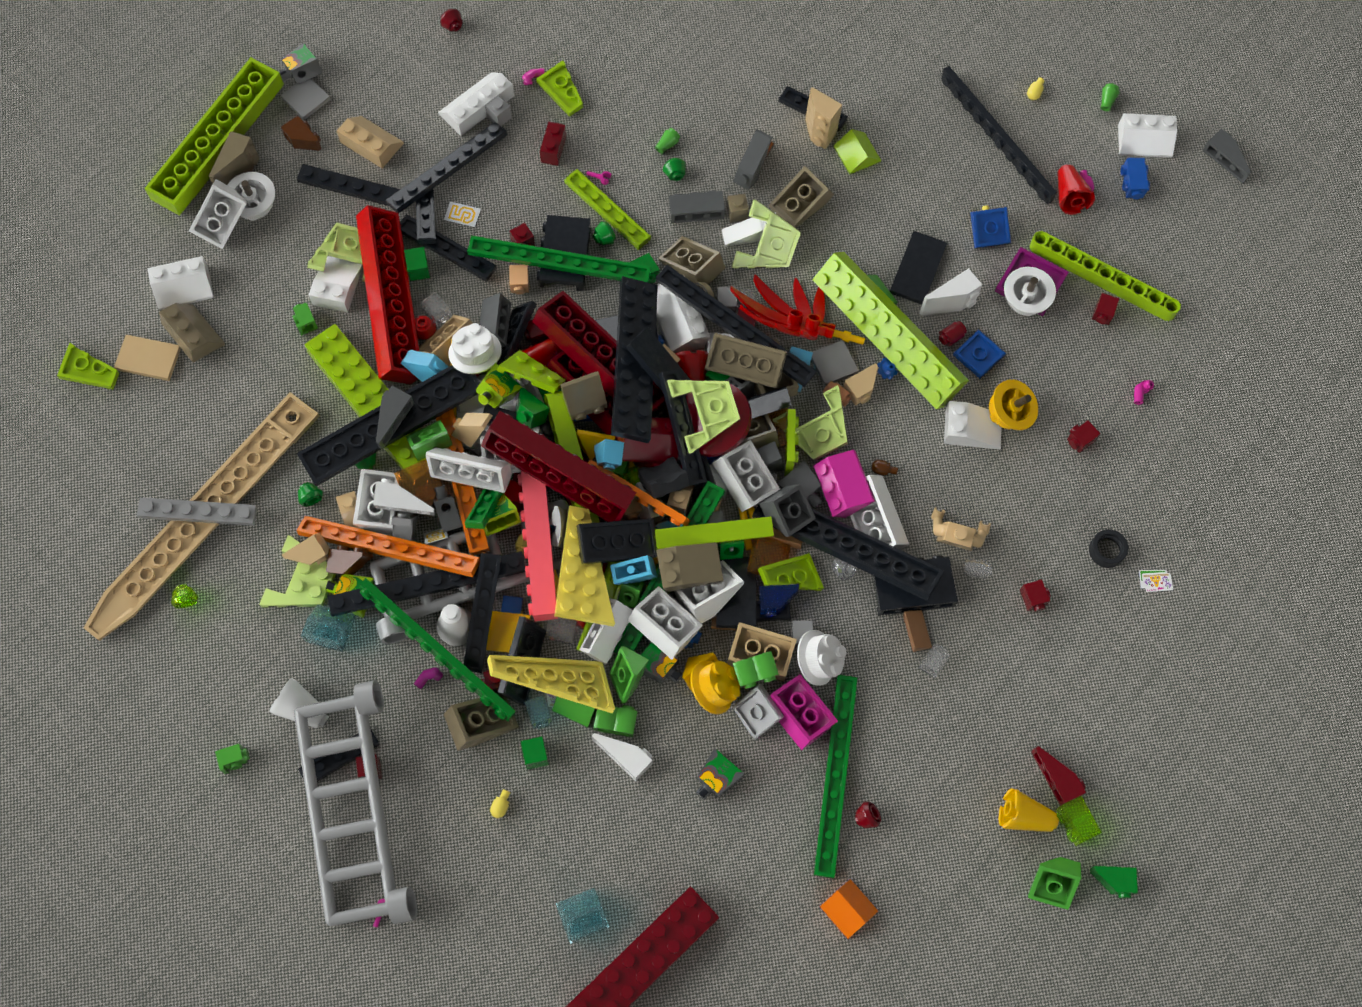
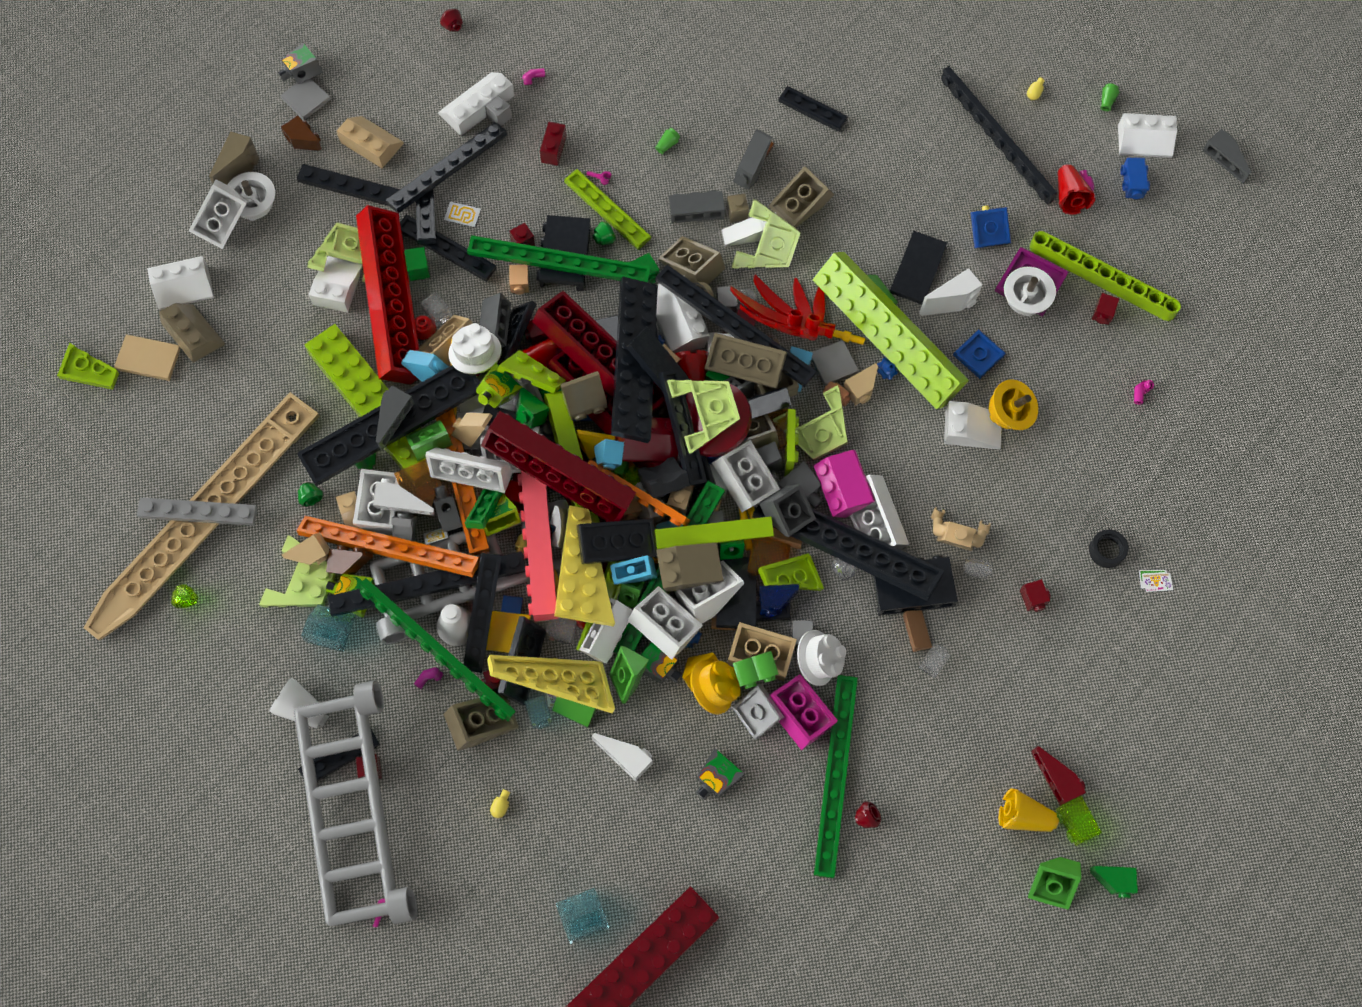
lime brick [144,57,284,216] -> none
bright green brick [215,743,250,774] -> none
bright green brick [292,302,318,335] -> none
green piece [520,736,549,770] -> none
lime wing [536,60,583,117] -> none
bright green brick [593,704,638,737] -> none
green cone [663,158,686,181] -> none
tan slope [805,87,842,149] -> none
orange slope [820,879,878,939] -> none
lime slope [834,129,881,175] -> none
reddish brown cylinder [871,459,898,476] -> none
dark red brick [938,321,967,347] -> none
dark red brick [1067,420,1101,453] -> none

